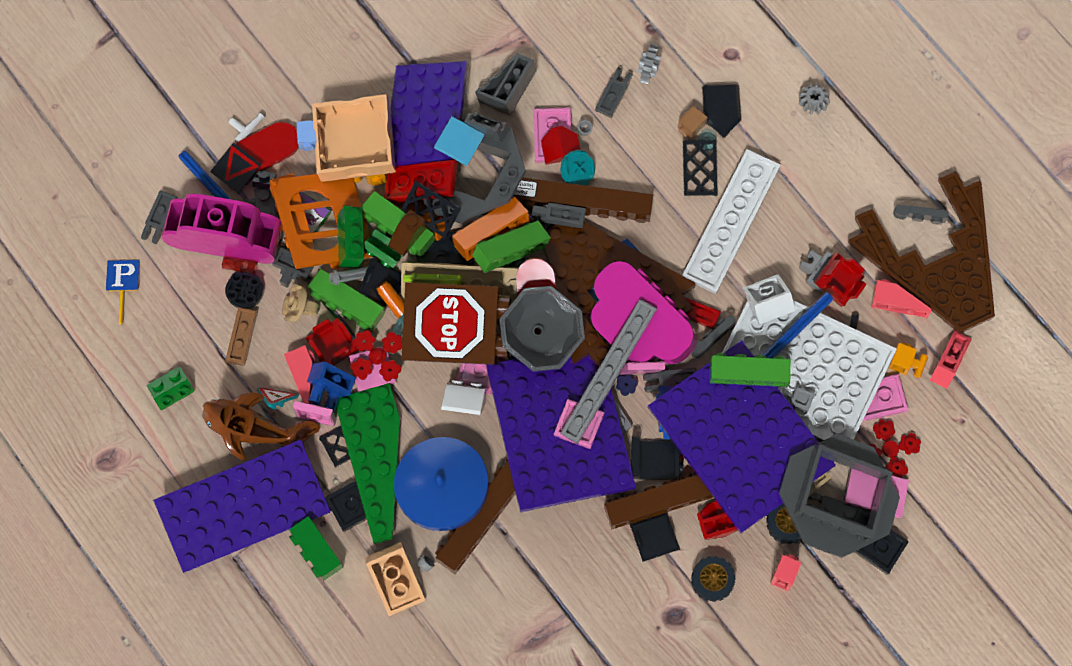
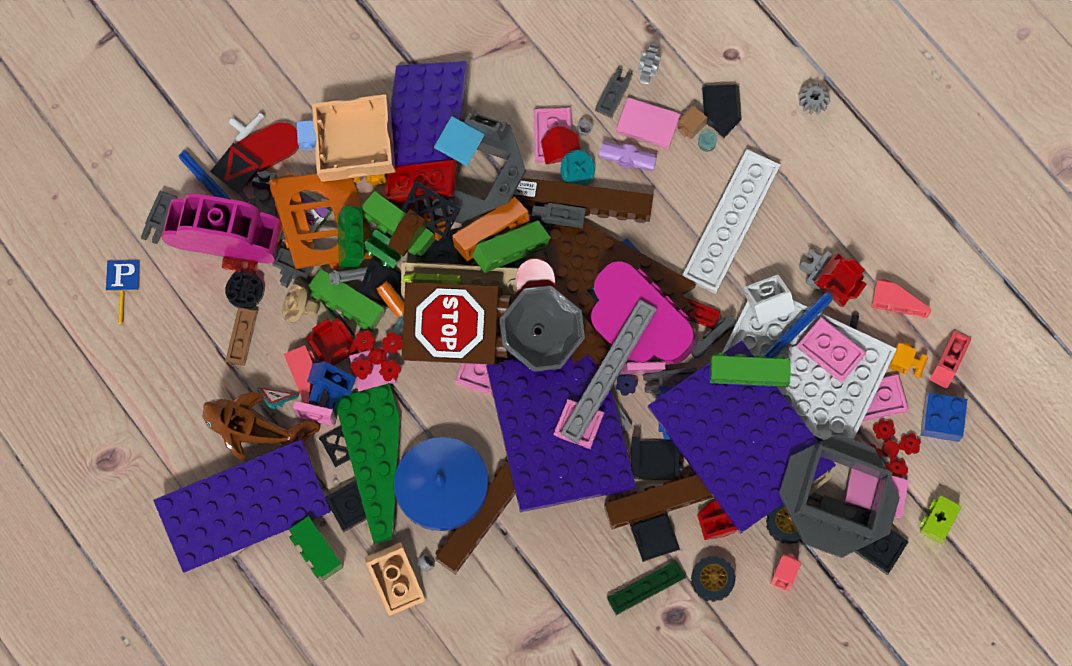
green bracket [146,366,194,410] -> none
white slope [441,379,487,415] -> none
dark grey wedge [475,53,537,115] -> none
black window [683,139,718,196] -> none
light grey tile [790,386,815,412] -> none
reddish brown wing [848,171,995,334] -> none
dark grey hinge [893,205,949,225] -> none
none -> lavender piece [599,141,657,172]
none -> dark green tile [606,561,686,616]
none -> bright pink tile [616,98,680,149]
none -> bright pink tile [796,317,867,383]
none -> lime brick [919,495,962,544]
none -> blue brick [920,393,968,442]

